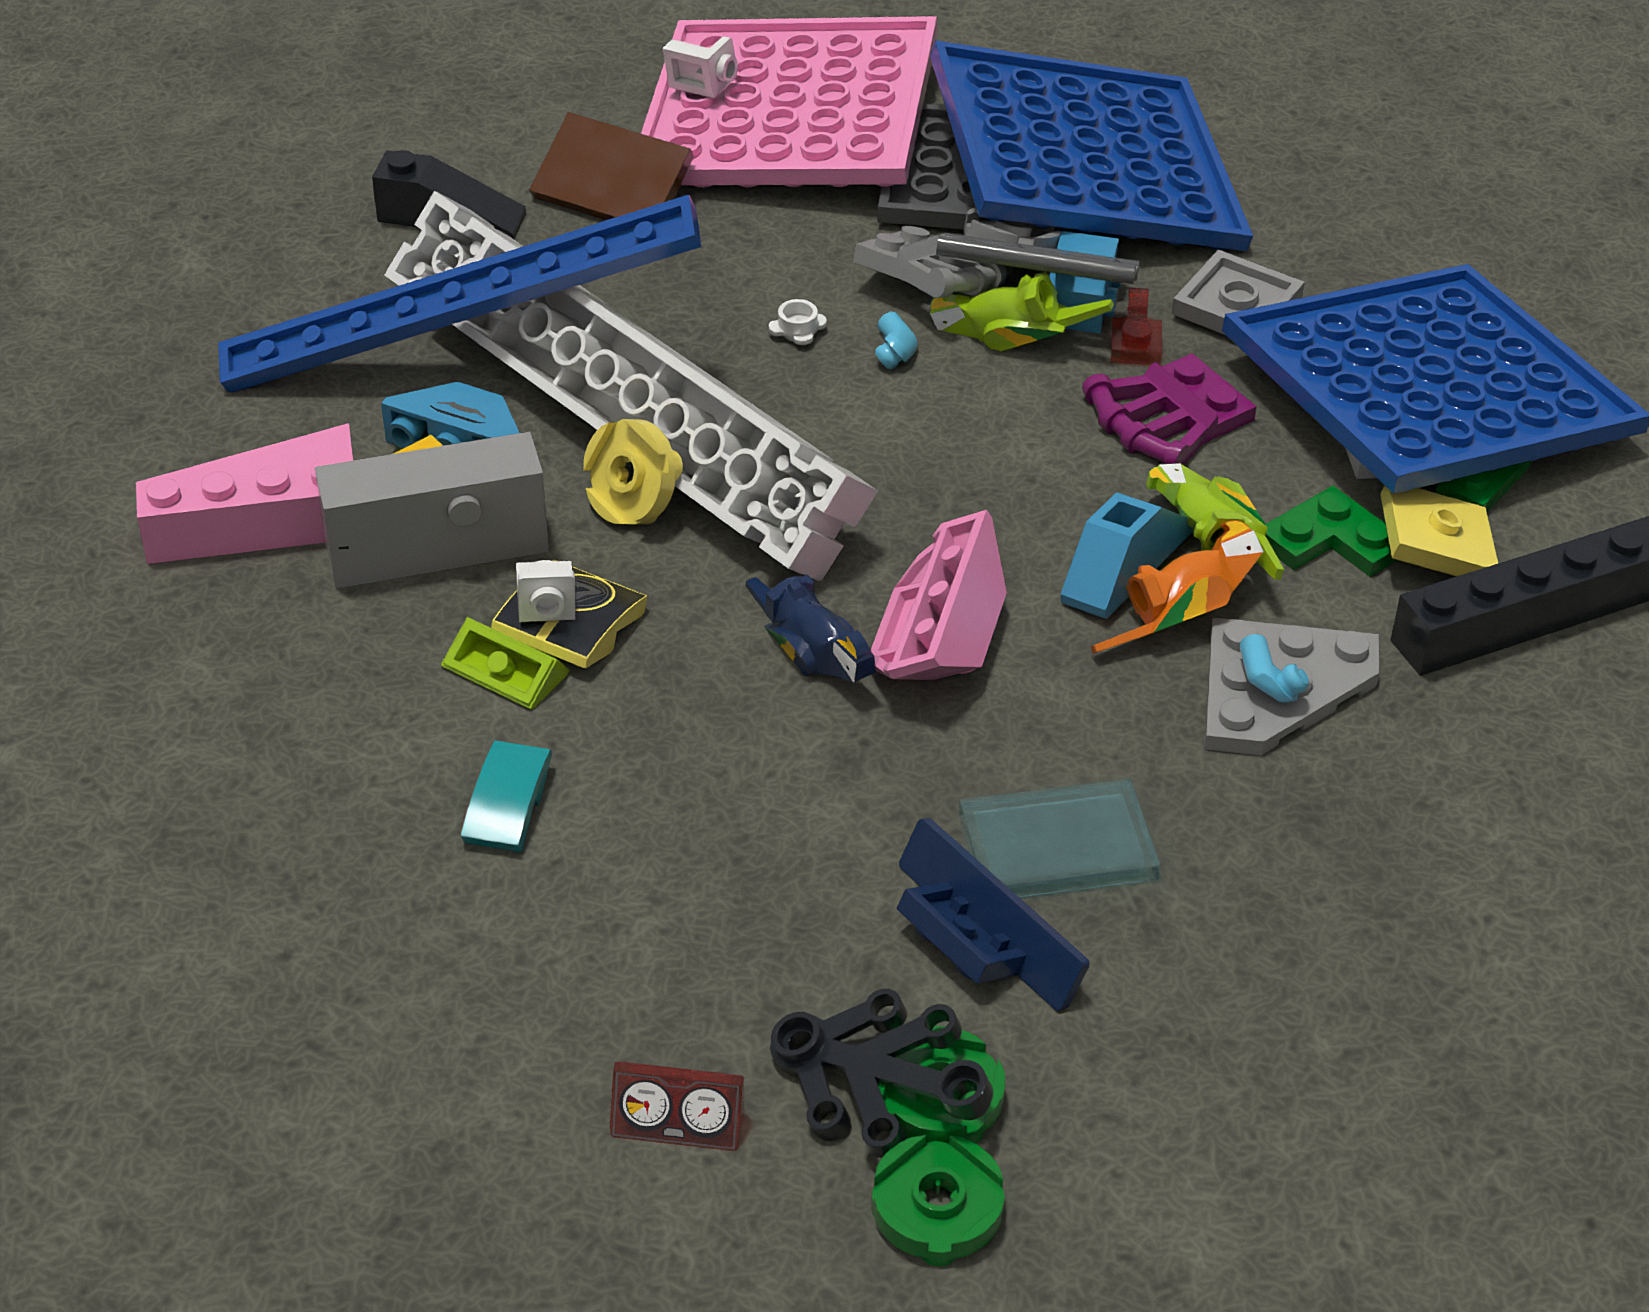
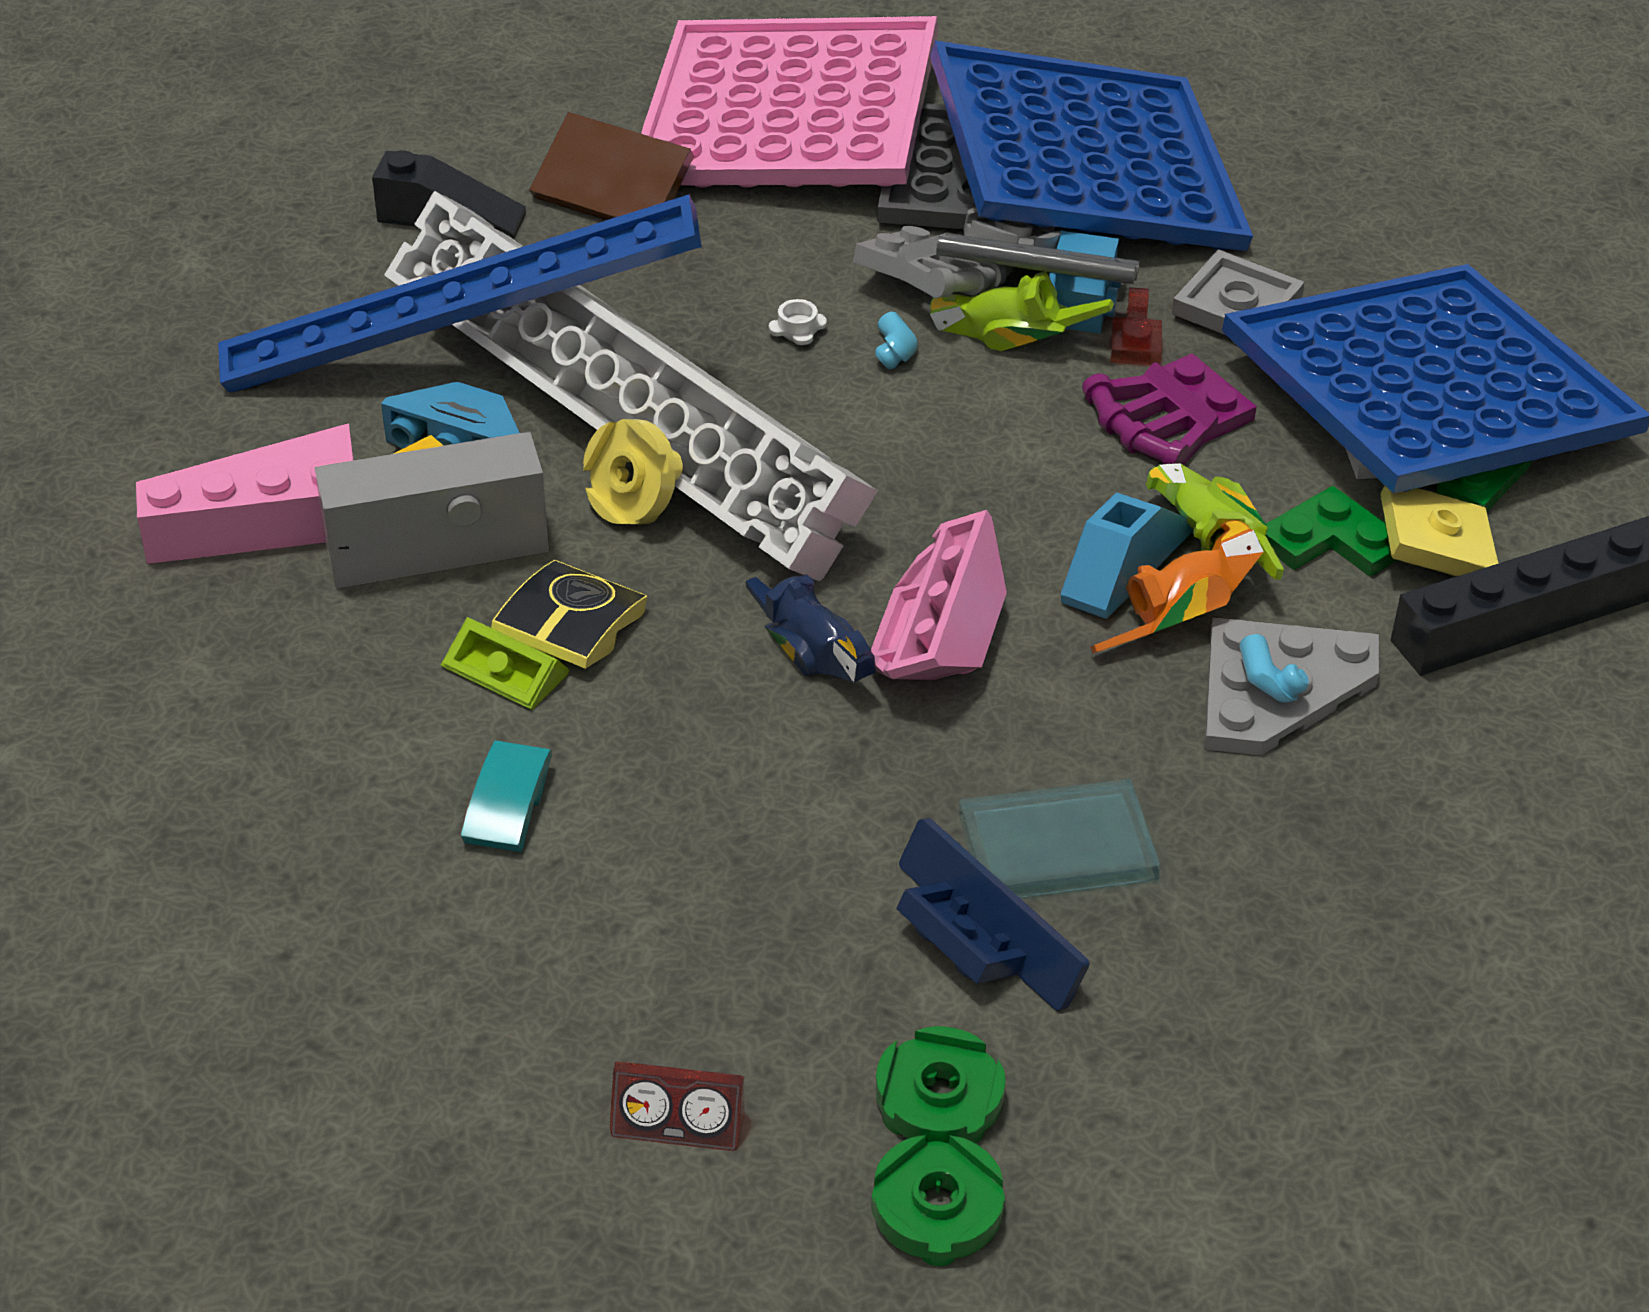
white bracket [516,560,575,622] -> none
white bracket [662,36,738,98] -> none
black plant [770,989,993,1158] -> none

